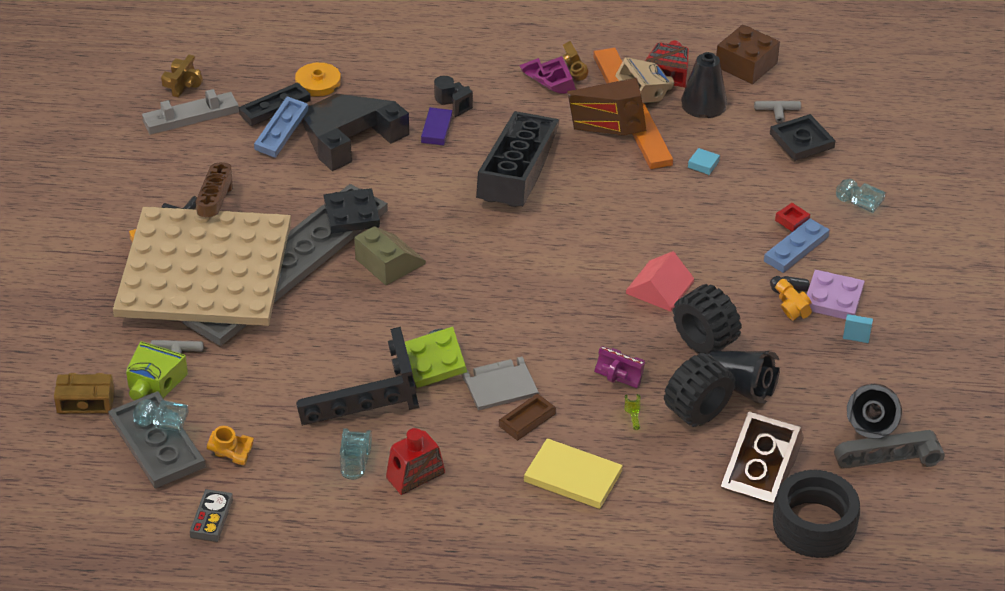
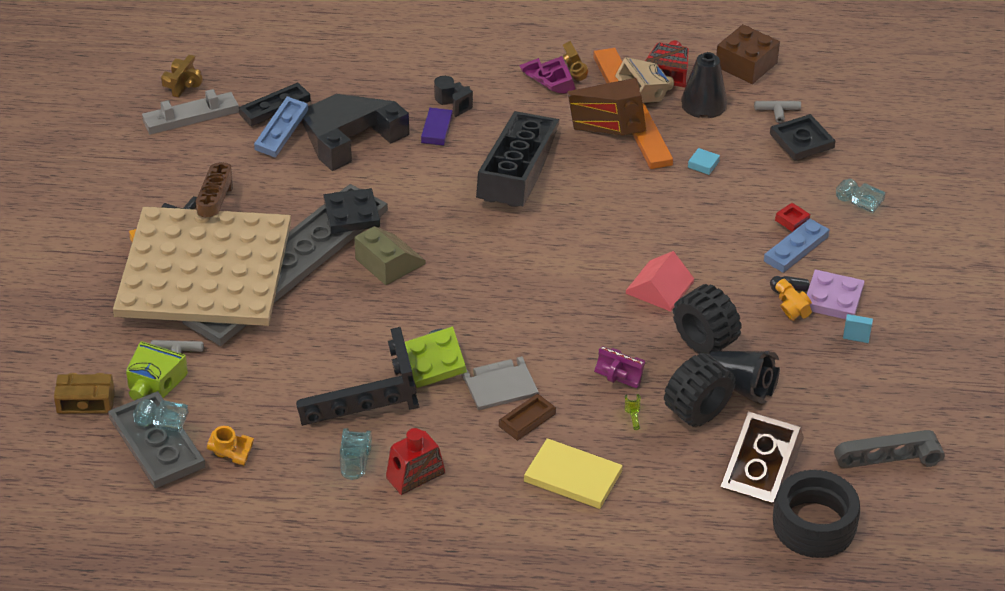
tile [190,489,233,542] -> none
light orange plate [295,62,341,96] -> none
black cone [847,384,902,438] -> none

